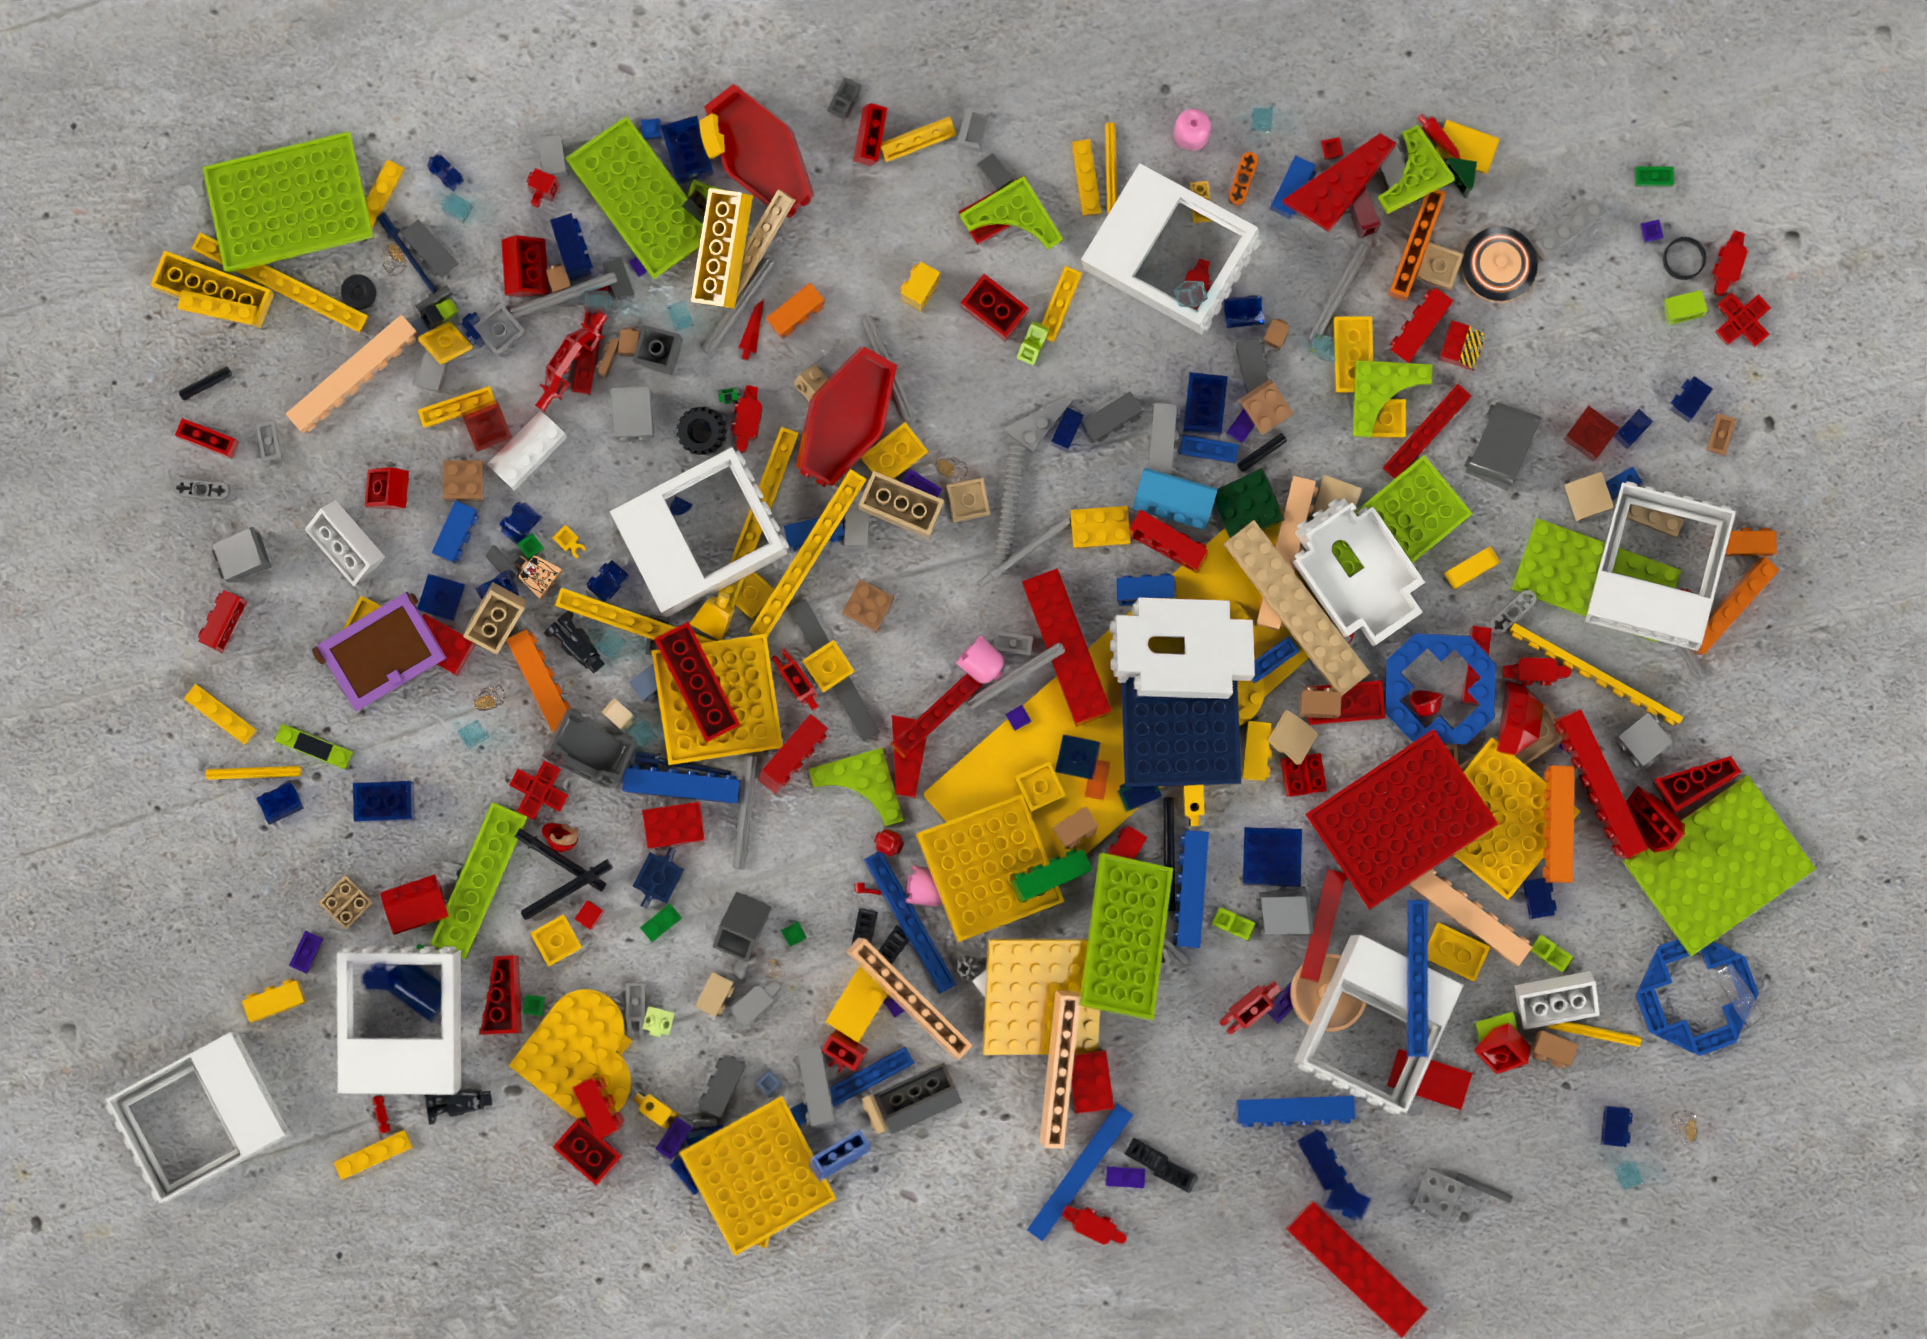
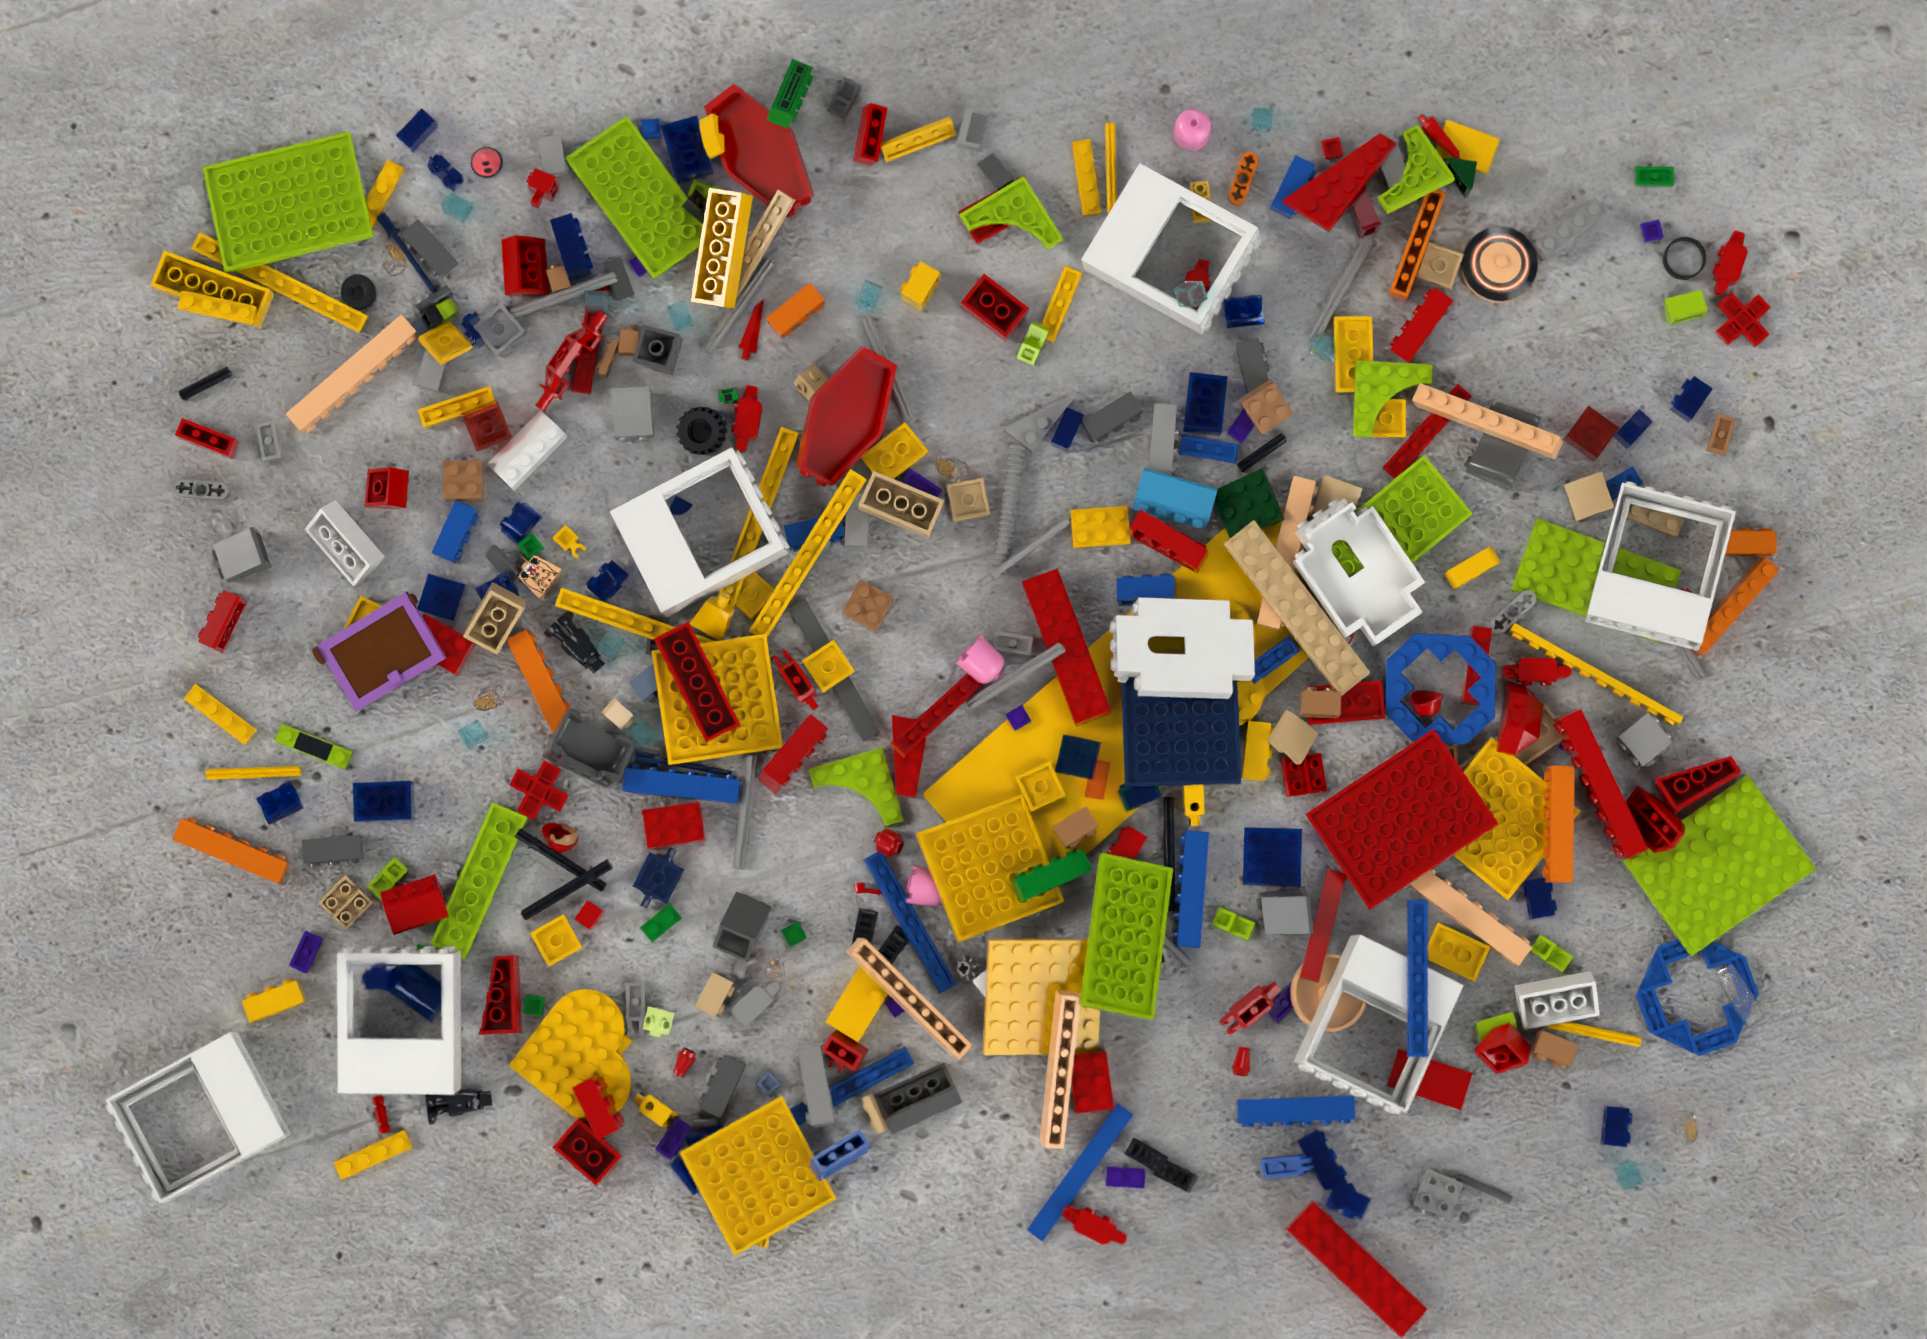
medium nougat brick [1263,319,1290,351] -> none
slope [1438,320,1485,371] -> none
none -> orange brick [172,817,291,885]
none -> dark grey brick [302,835,364,867]
none -> lime slope [367,857,409,900]
none -> clear blue brick [396,108,438,153]
none -> coral hat [471,147,503,178]
none -> red cone [673,1047,697,1078]
none -> green brick [767,58,814,129]
none -> clear light blue bracket [854,280,883,312]
none -> red cone [1231,1047,1251,1077]
none -> blue hinge [1260,1154,1314,1179]
none -> light nougat brick [1412,383,1563,460]

